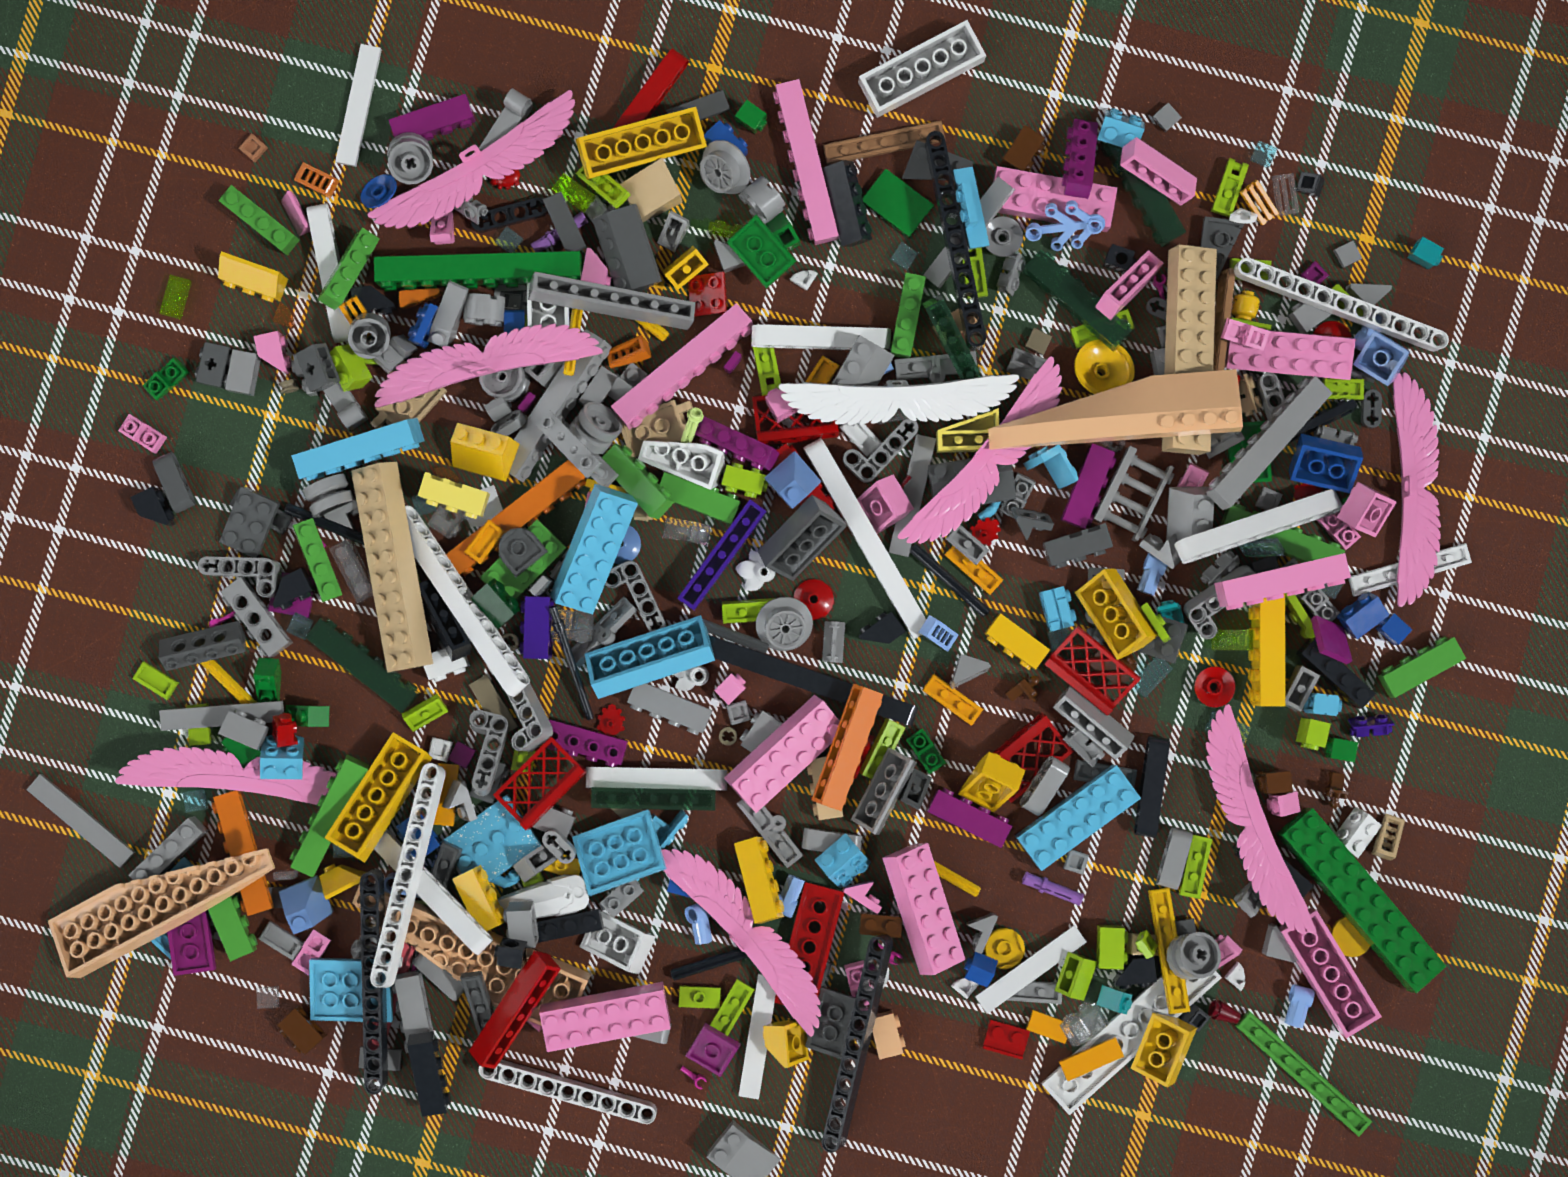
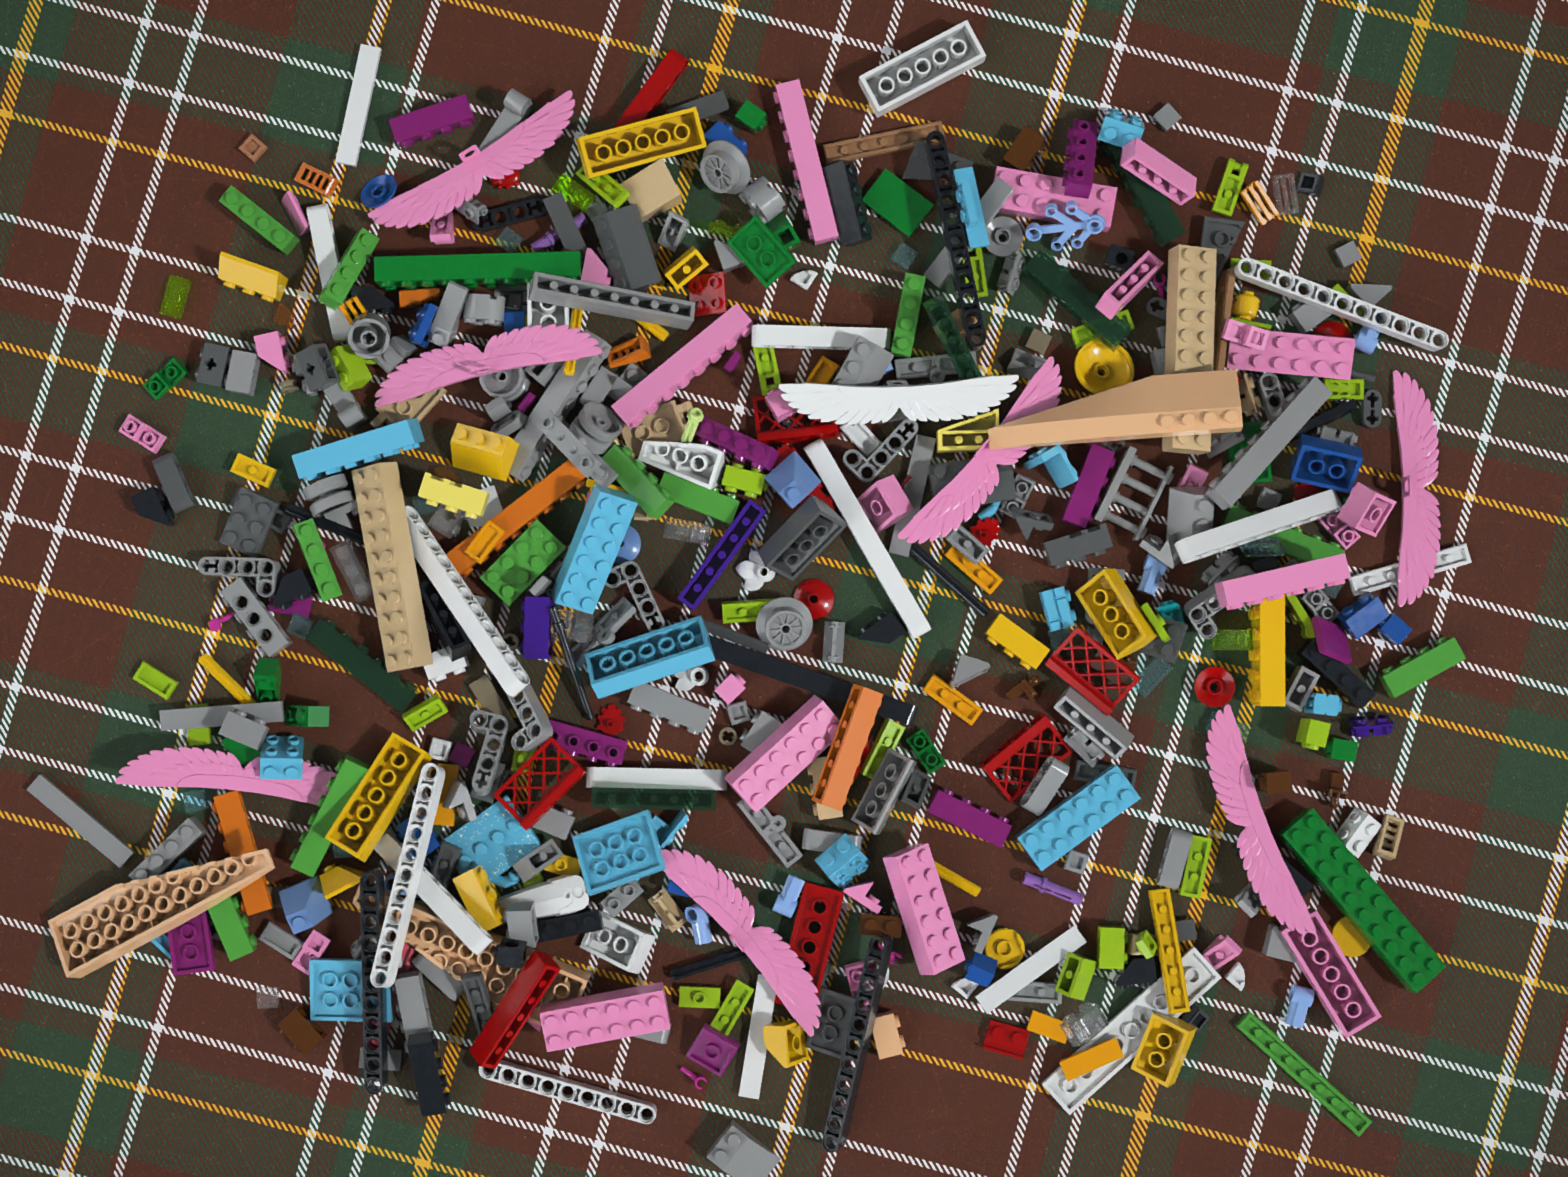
dark grey brick [159,621,246,671] -> none
red brick [272,713,298,747] -> none
clear tile [273,869,298,880] -> none
light grey wheel [387,132,433,184] -> none
dark green brick [471,578,521,629] -> none
dark grey tile [499,528,549,578] -> none
light grey beam [542,828,577,864] -> none
yellow brick [734,837,784,924] -> none
light blue slope [919,615,958,652] -> none
yellow slope [958,752,1025,812] -> none
teal brick [1096,985,1132,1015] -> none
black beam [1134,736,1170,838] -> none
light grey wheel [1167,932,1221,980] -> none
dark red cone [1208,1000,1241,1024] -> none
white tile [1229,208,1258,223] -> none
clear light blue tile [1250,141,1278,168] -> none
bright pink slope [1267,790,1300,817] -> none
magenta tile [1299,261,1329,284] -> none
medium blue slope [1353,330,1410,386] -> none
teal brick [1407,237,1444,270] -> none
none -> yellow plate [230,453,277,488]
none -> tan hinge [648,888,687,933]

